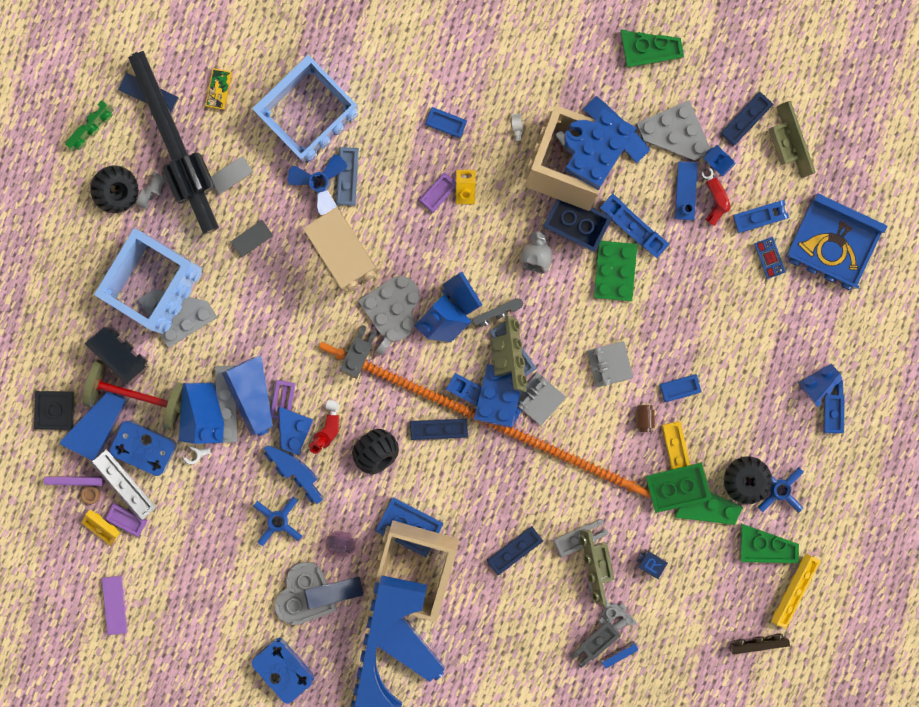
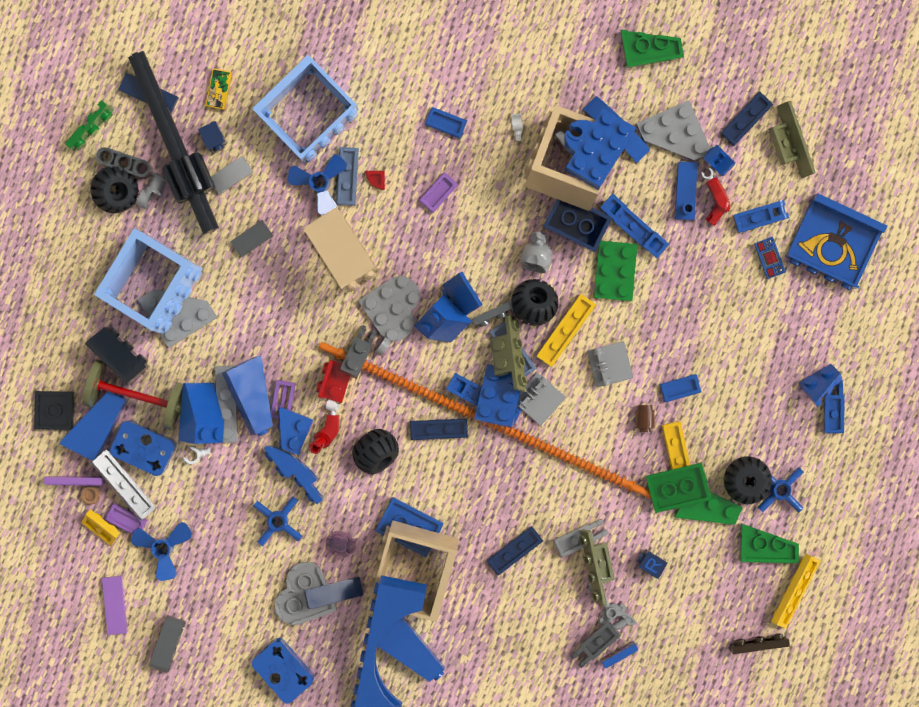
yellow bracket [456,170,476,204] -> none
none -> dark grey beam [96,147,153,178]
none -> blue piece [131,522,192,581]
none -> dark grey beam [149,615,186,674]
none -> dark blue brick [198,121,228,153]
none -> red bracket [316,360,351,403]
none -> red tile [365,171,385,190]
none -> black wheel [511,279,558,326]
none -> yellow plate [536,294,596,367]

